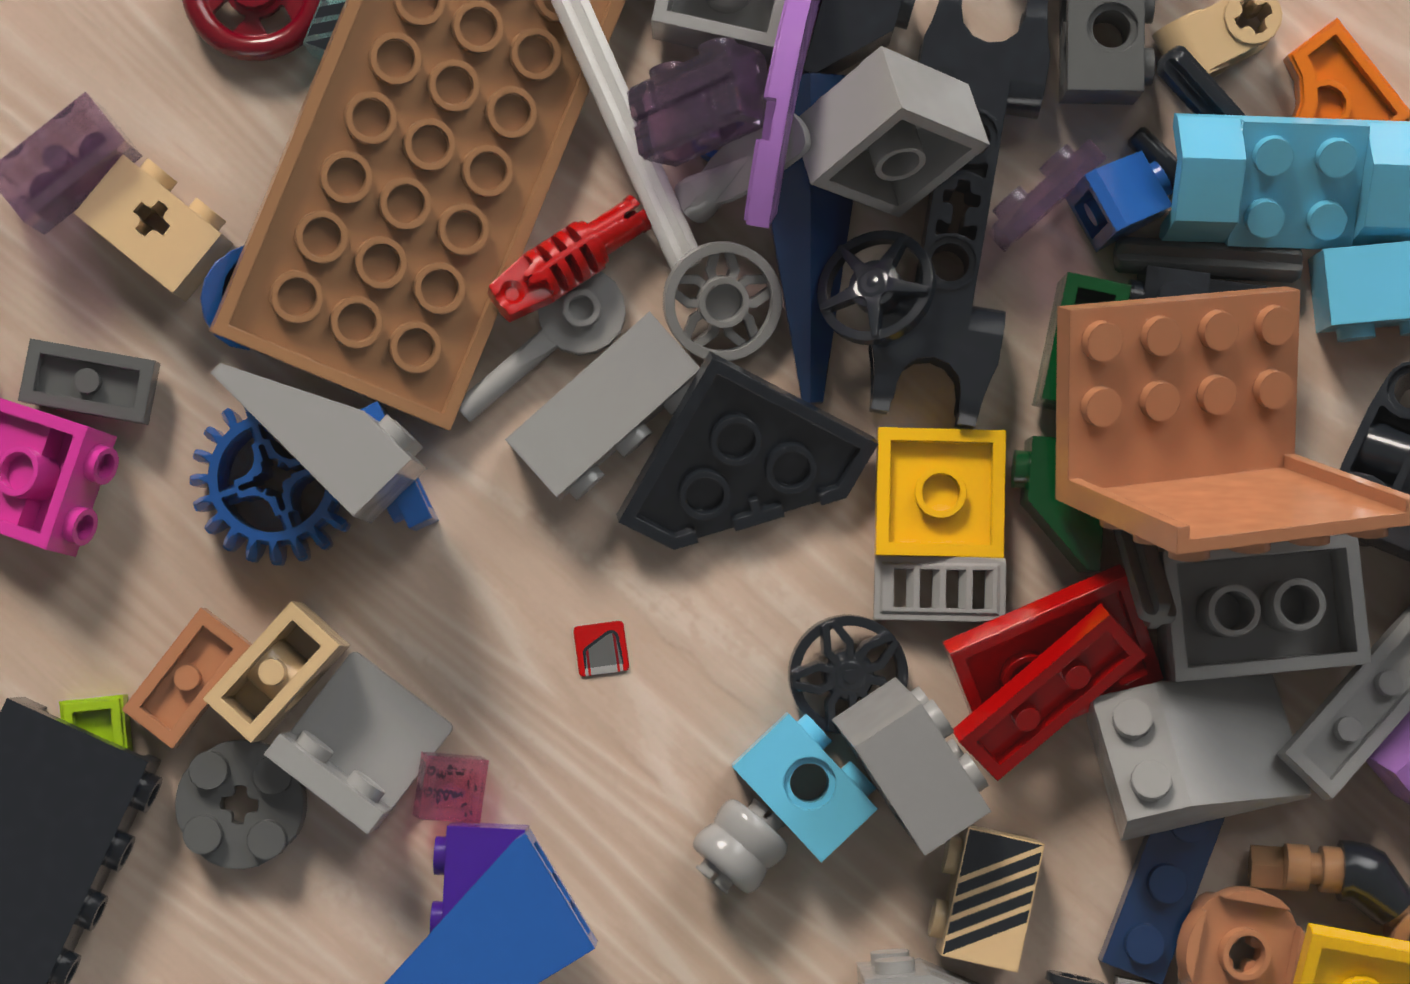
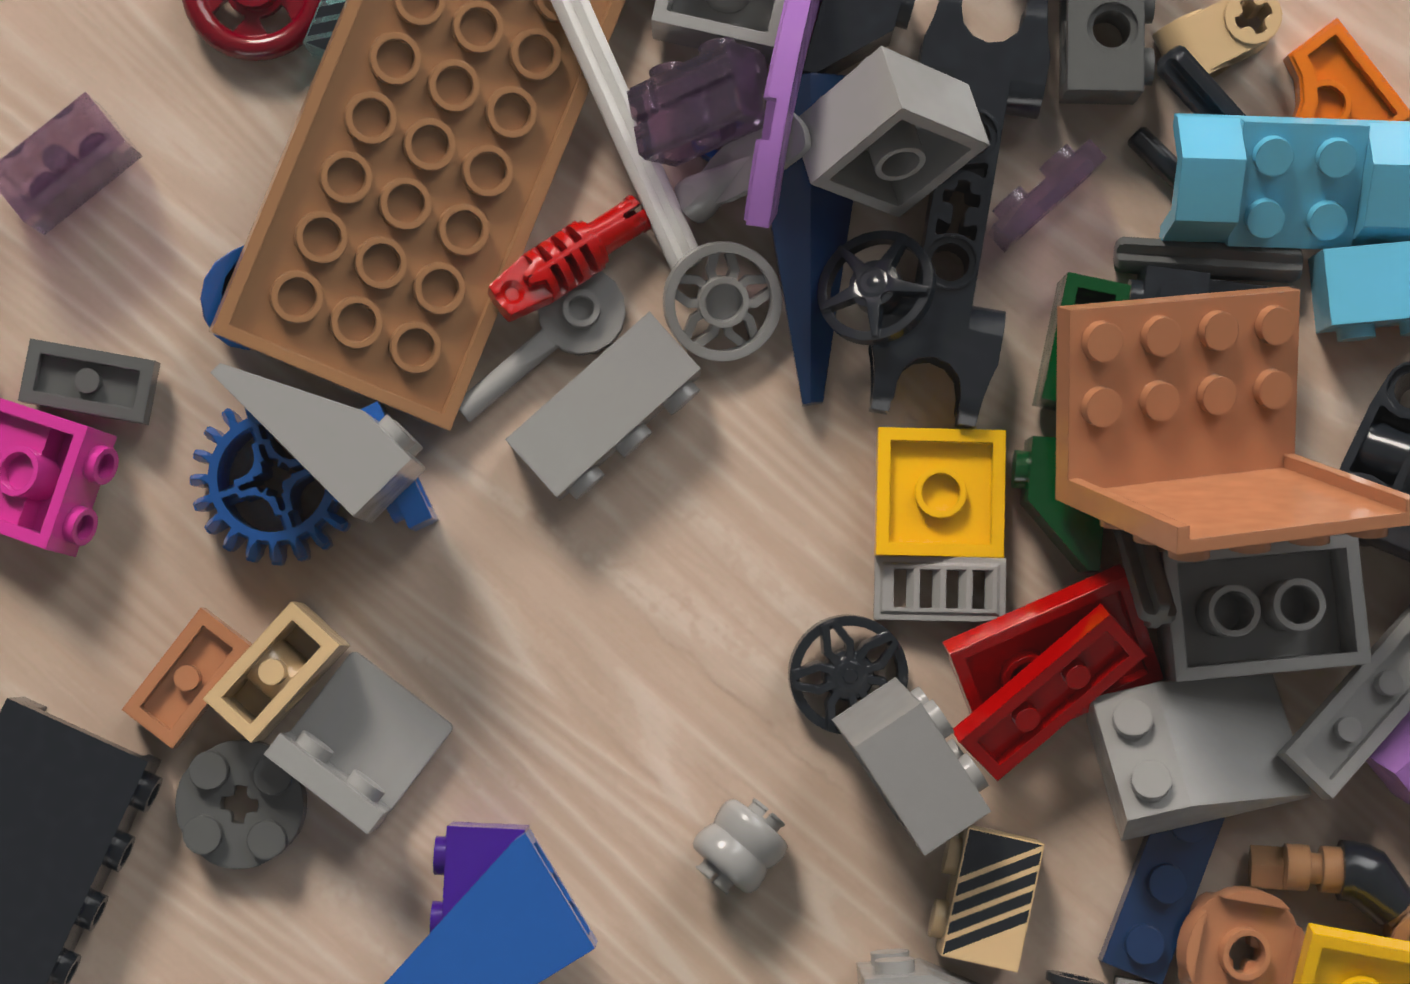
lime tile [59,694,133,751] -> none
tan brick [74,154,233,302] -> none
clear pink tile [413,751,489,824] -> none
sticker [574,621,629,676] -> none
black plate [616,351,878,550] -> none
medium azure brick [732,712,878,863] -> none
blue slope [1066,150,1173,253] -> none

